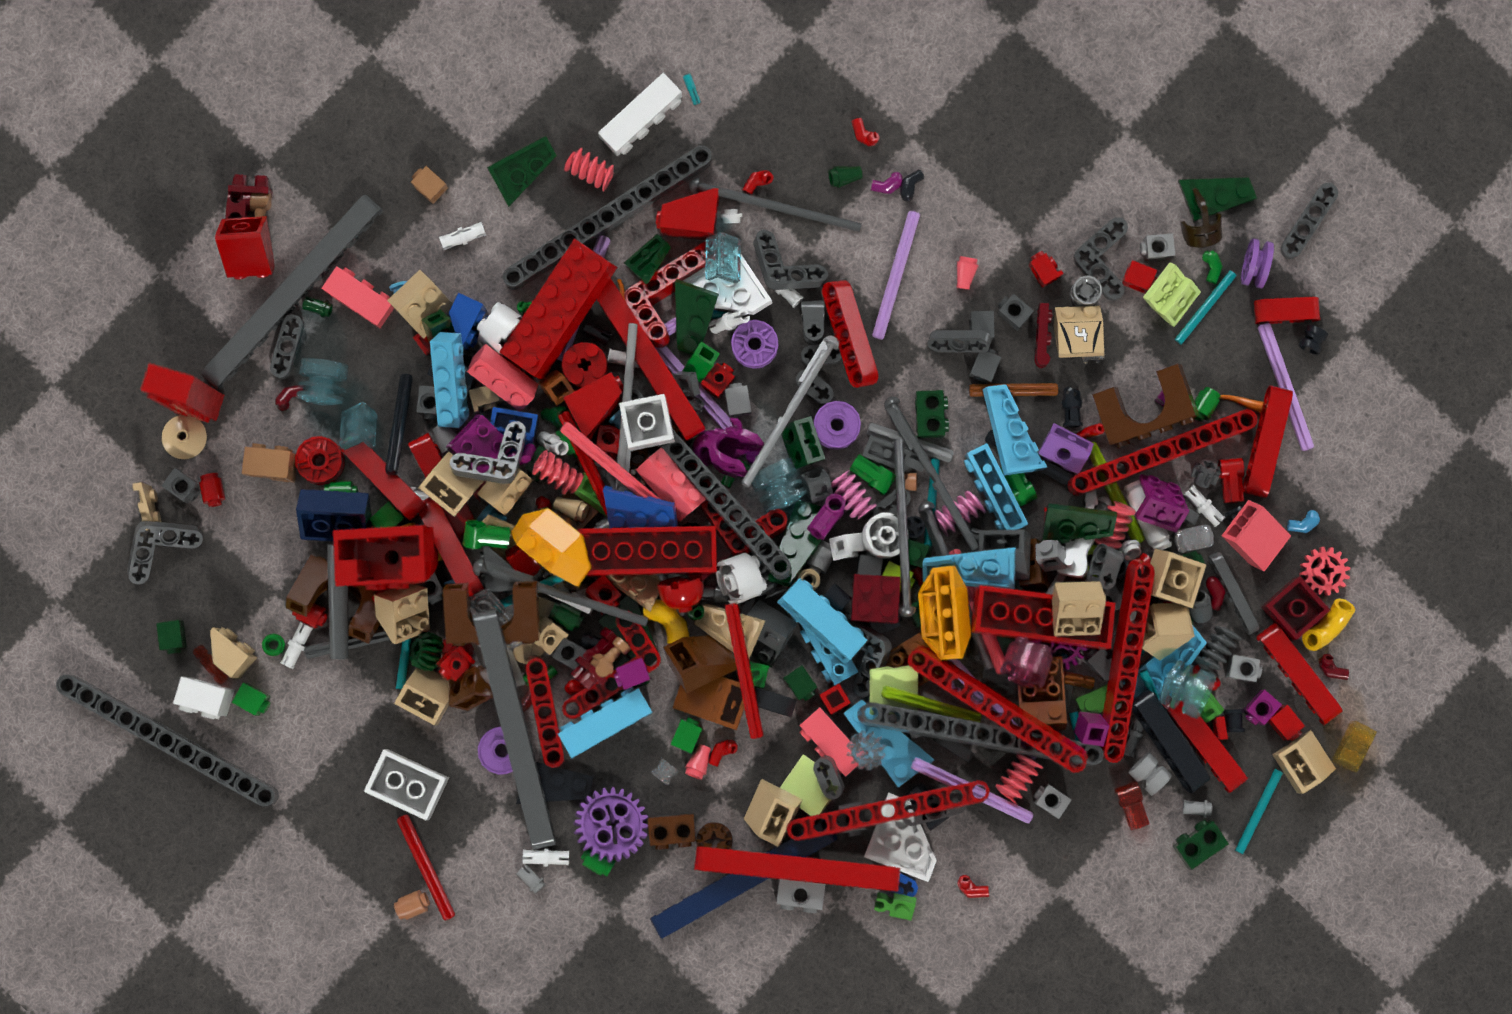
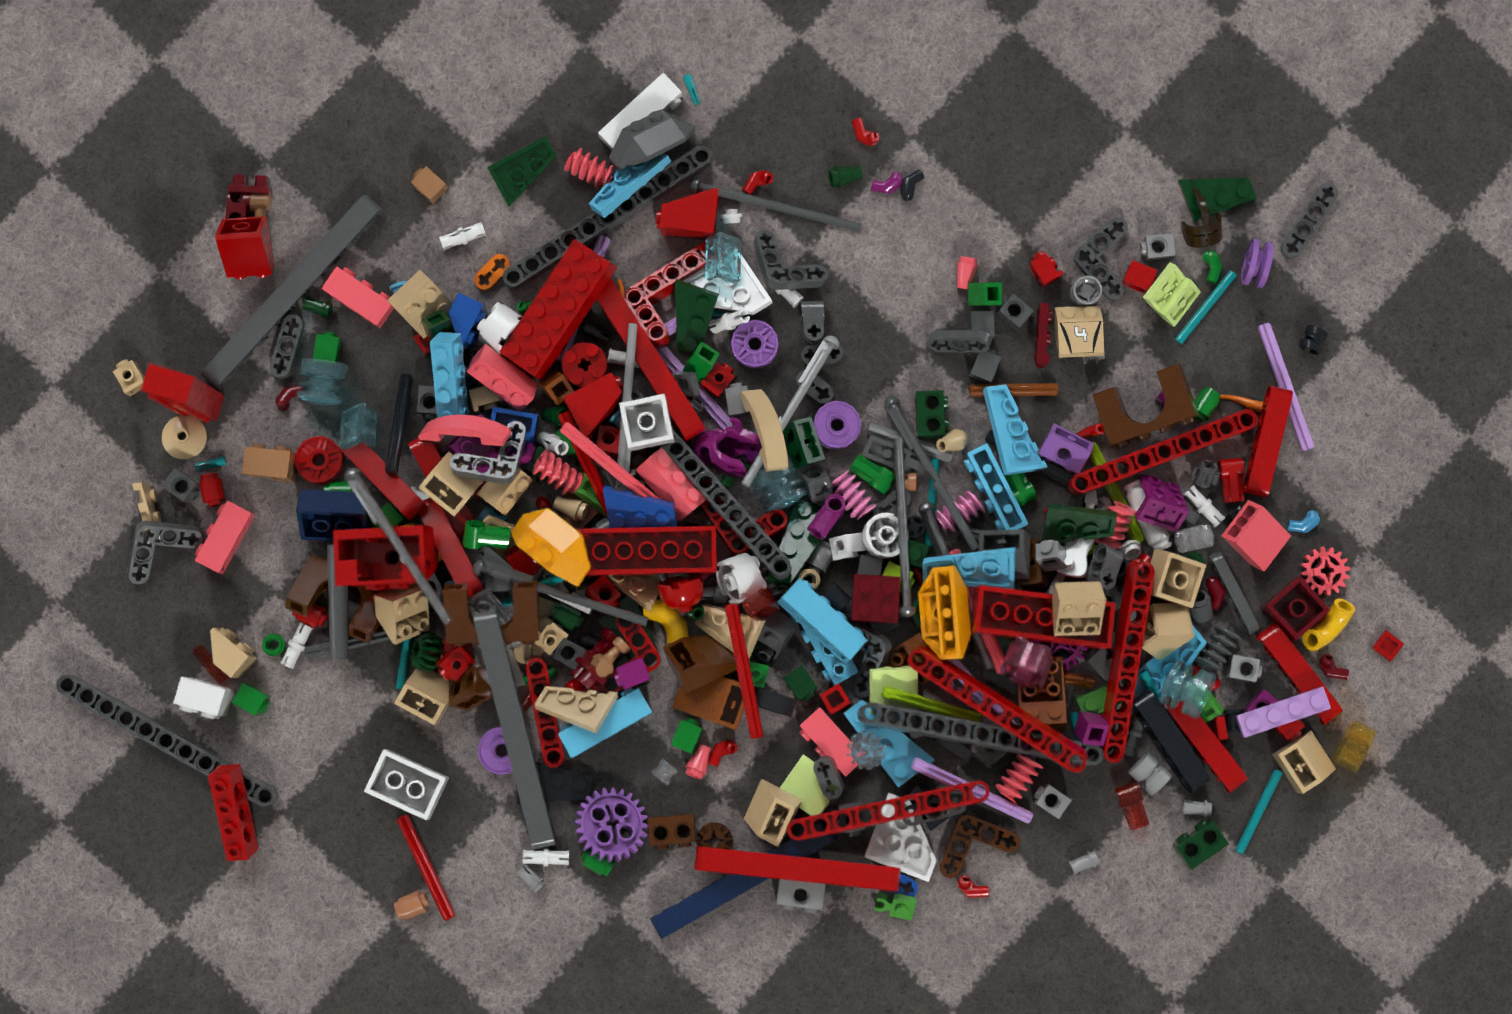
dark green brick [156,620,187,654] -> none
dark green wing [624,234,671,284] -> none
red beam [822,280,878,388] -> none
lavender axle [872,211,920,339] -> none
black piece [1062,387,1083,428] -> none
red beam [1254,297,1320,324] -> none
none -> tan brick [112,359,145,396]
none -> teal pin [195,456,227,471]
none -> coral brick [195,500,255,574]
none -> red brick [208,764,259,861]
none -> green brick [312,332,342,367]
none -> flat silver bar [345,467,452,624]
none -> coral slope [418,414,511,446]
none -> orange beam [474,254,511,291]
none -> tan wing [534,686,618,733]
none -> medium azure wing [589,153,671,218]
none -> dark grey wedge [609,109,696,169]
none -> tan slope [739,389,788,472]
none -> clear red piece [742,588,780,619]
none -> tan cone [936,429,968,452]
none -> reddish brown beam [940,814,1020,878]
none -> green brick [968,282,1002,306]
none -> light grey pin [1069,851,1100,875]
none -> lavender plate [1235,687,1331,738]
none -> red tile [1372,630,1404,662]

